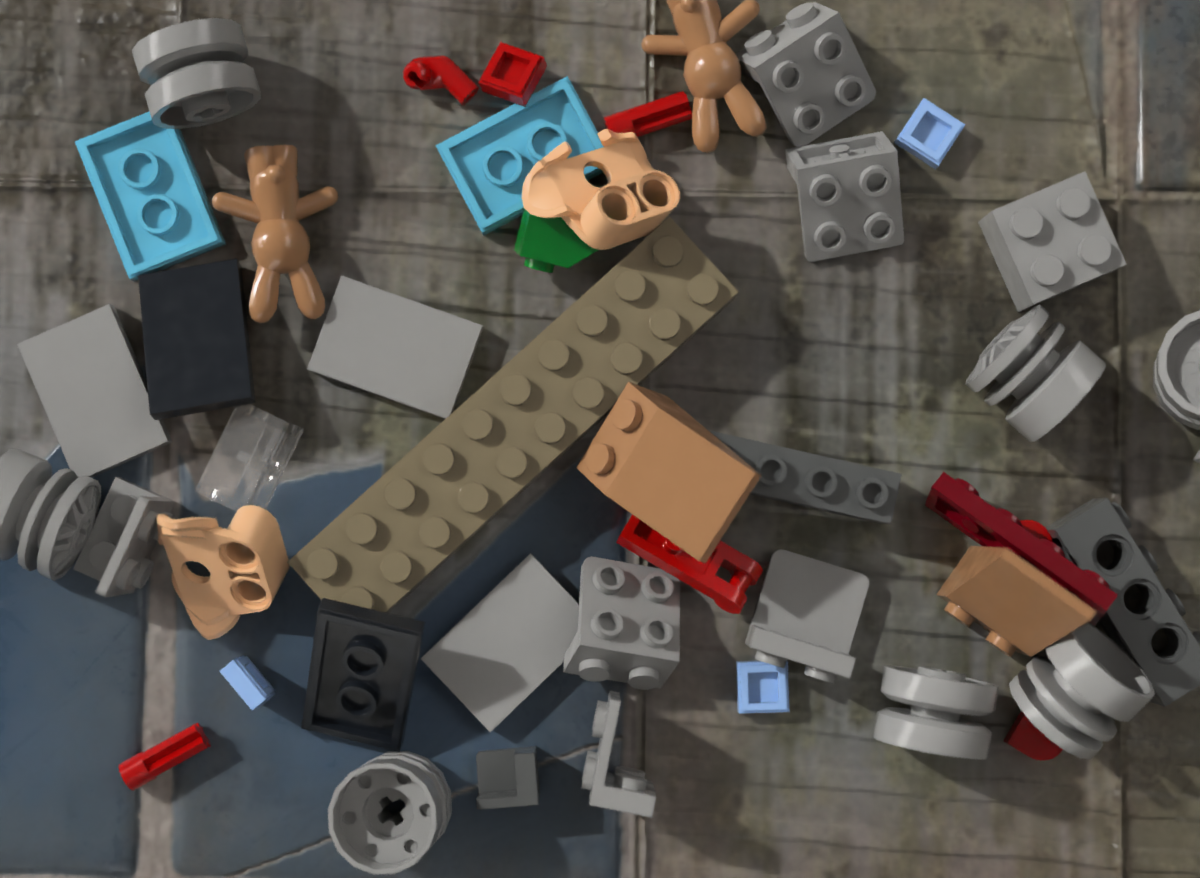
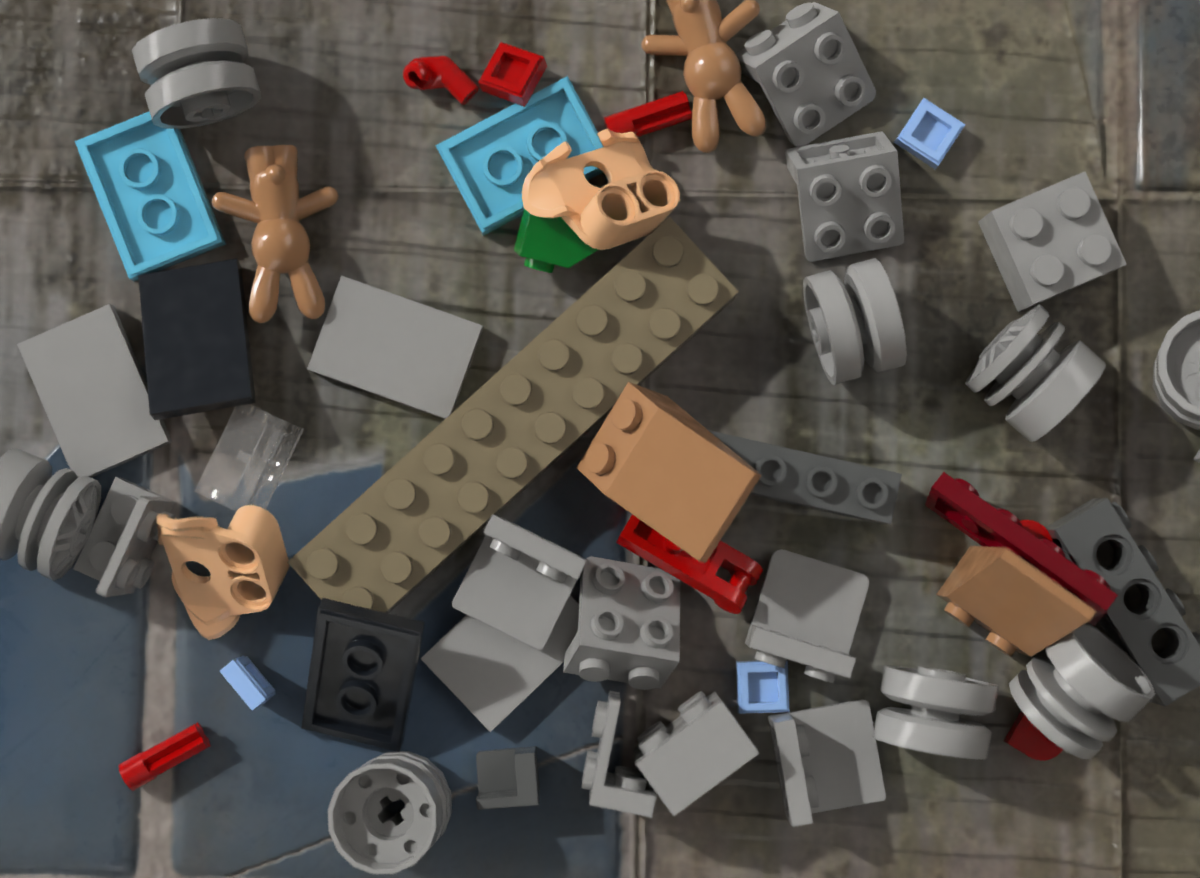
none -> light grey bracket [452,514,587,650]
none -> light grey brick [634,691,759,817]
none -> light grey bracket [768,699,886,827]
none -> light grey wheel [803,258,907,385]

